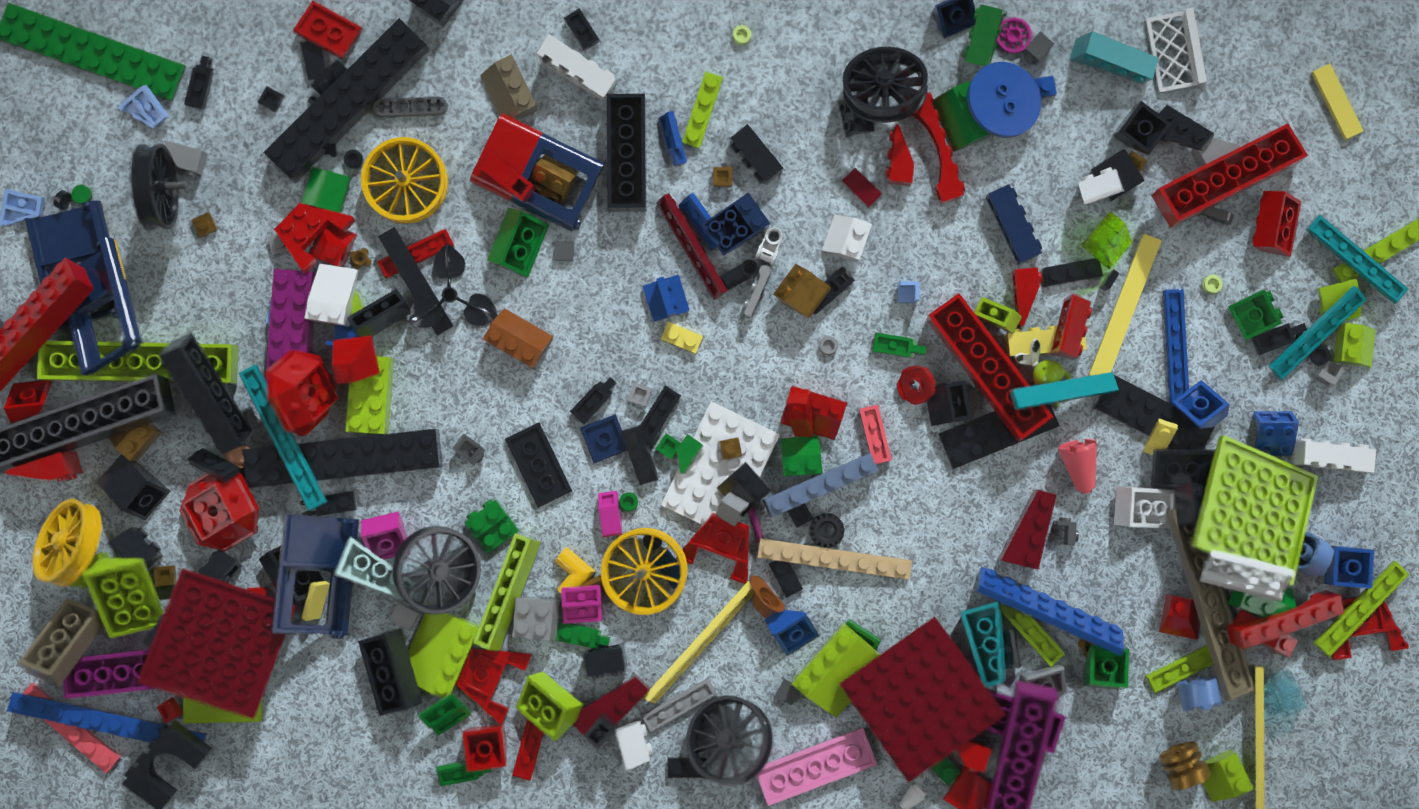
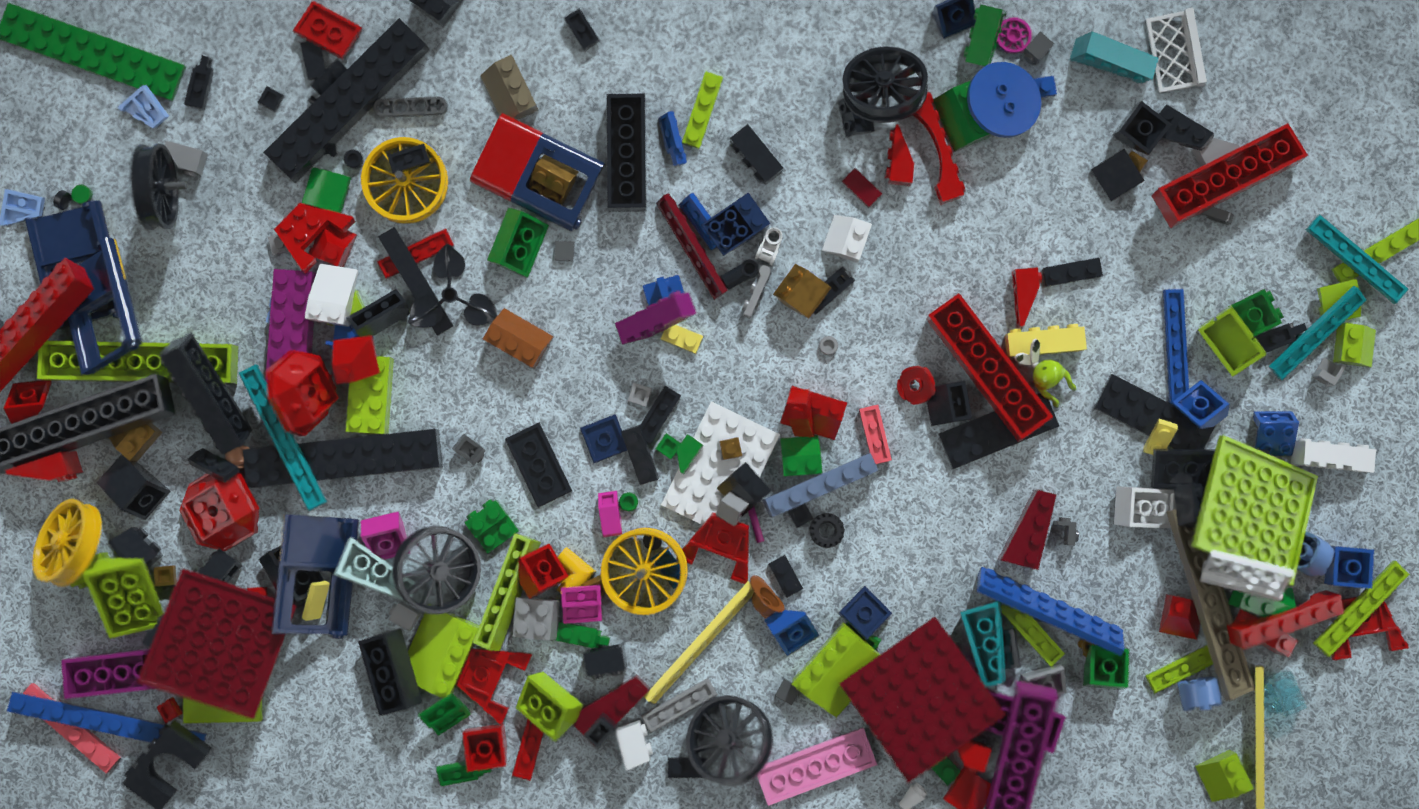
dark tan brick [18,598,104,687] -> none
pearl gold plate [192,212,218,238] -> none
black hinge [300,491,357,516] -> none
pearl gold plate [350,248,372,269] -> none
red slope [480,153,537,203] -> none
white wedge [537,34,617,102] -> none
black hinge [570,377,617,425] -> none
pearl gold plate [713,167,732,187] -> none
yellowish green tile [732,25,751,45] -> none
tan plate [757,538,912,580] -> none
green hinge [872,332,927,358] -> none
light blue panel [897,281,919,303] -> none
lime brick [974,297,1022,334] -> none
dark blue brick [986,184,1042,265] -> none
teal tile [1010,372,1119,410] -> none
red slope [1050,294,1092,360] -> none
coral cone [1058,439,1097,494] -> none
white slope [1078,167,1124,205] -> none
clear neon green slope [1080,211,1132,269] -> none
light yellow tile [1088,234,1162,376] -> none
black tile [1099,269,1119,291] -> none
pearl gold wheel [1158,741,1211,790] -> none
yellowish green tile [1202,275,1223,294] -> none
red slope [1252,191,1302,257] -> none
black tile [1310,346,1331,366] -> none
light yellow tile [1311,64,1364,140] -> none
none -> black plate [387,143,431,175]
none -> red slope [518,543,569,600]
none -> magenta wedge [615,291,697,345]
none -> dark blue tile [838,586,892,641]
none -> lime piece [1198,305,1266,377]

